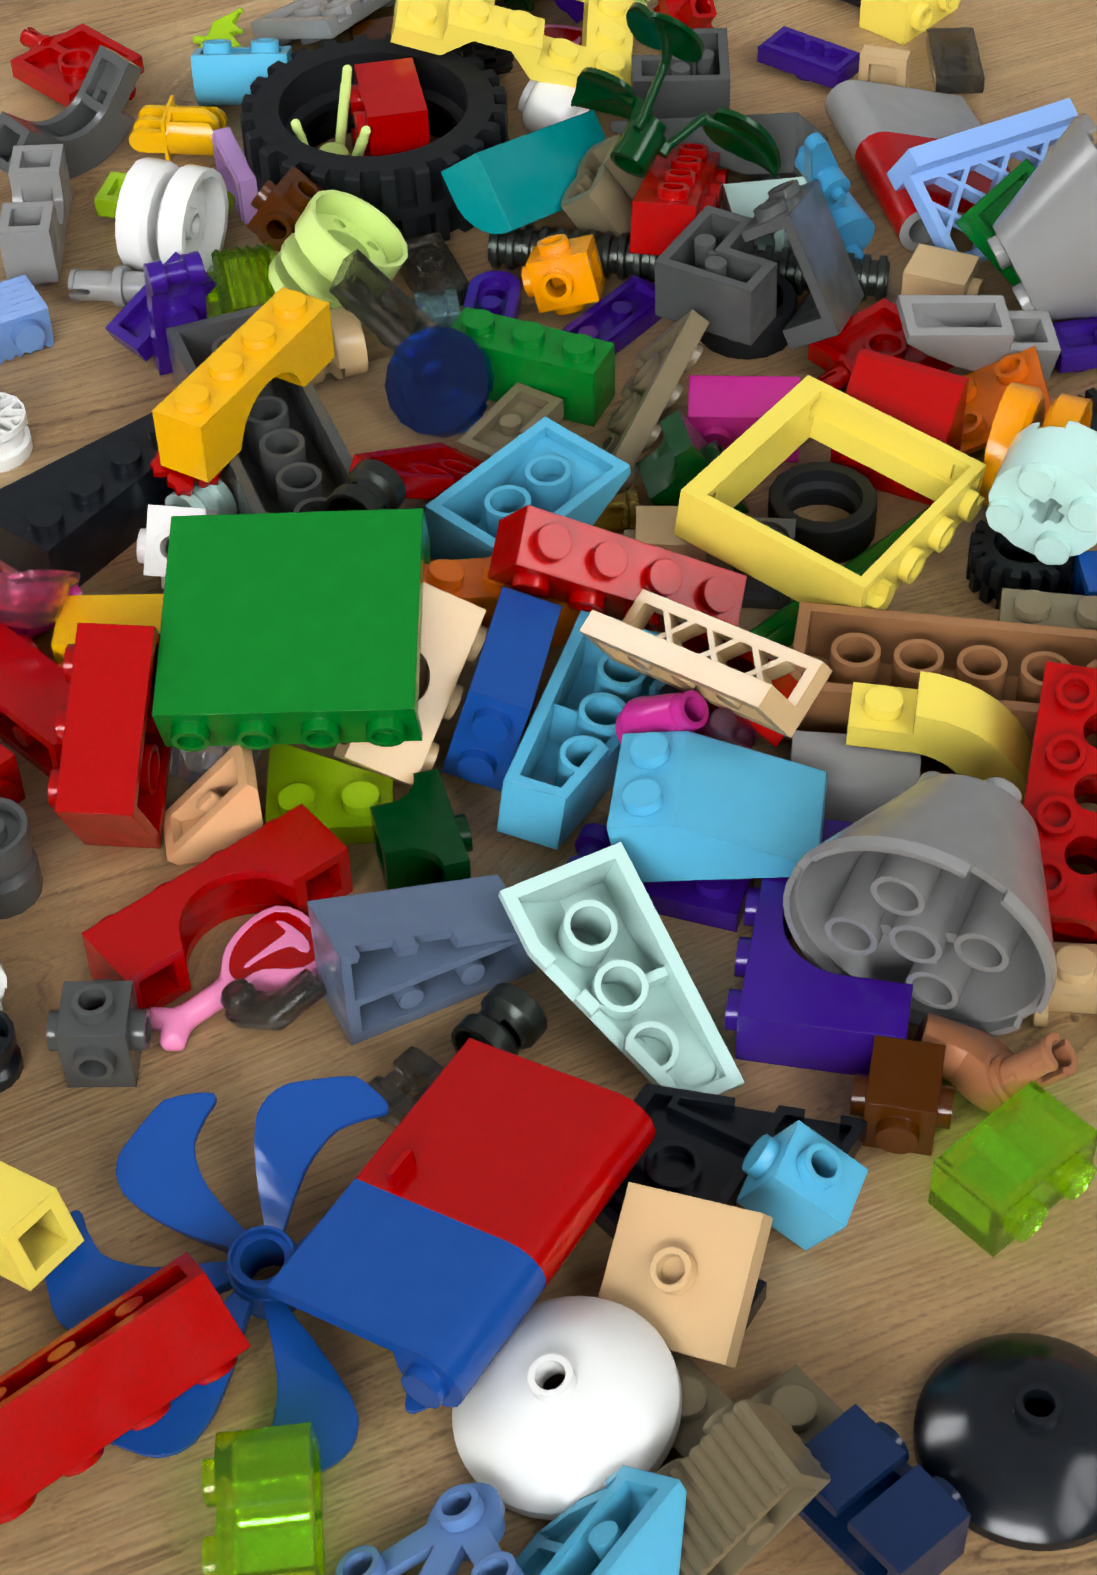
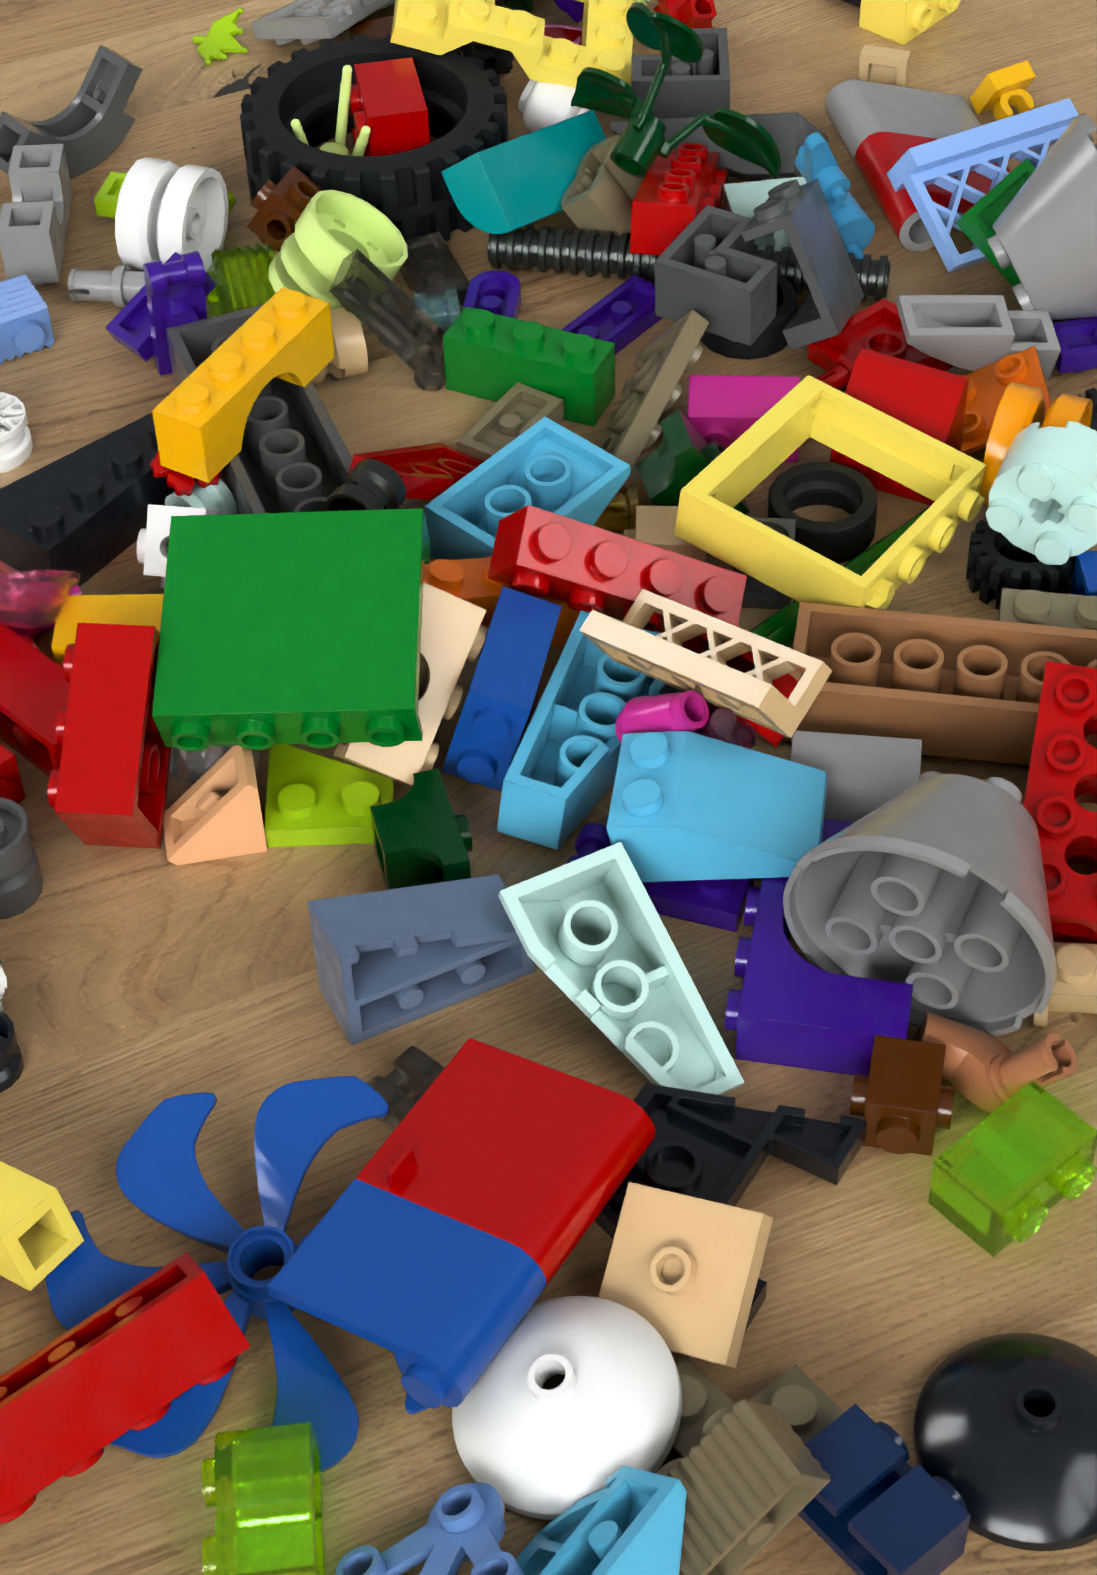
red plate [10,23,144,107] -> none
dark grey brick [47,979,151,1088] -> none
red arch [81,804,353,1009] -> none
yellow arm [129,95,228,161] -> none
bright pink piece [149,906,318,1052] -> none
medium azure brick [191,38,292,106] -> none
lavender tile [211,127,258,224] -> none
clear smoke arm [220,968,326,1031] -> none
clear blue tile [385,326,494,438] -> none
pearl dark grey wheel [451,983,547,1056] -> none
light orange brick [522,234,606,315] -> none
medium azure brick [736,1120,869,1251] -> none
dark purple plate [757,26,860,89] -> none
light yellow arch [846,671,1032,805] -> none
tan brick [901,243,985,295] -> none
clear smoke plate [925,27,985,94] -> none
none -> yellow tile [969,60,1036,121]

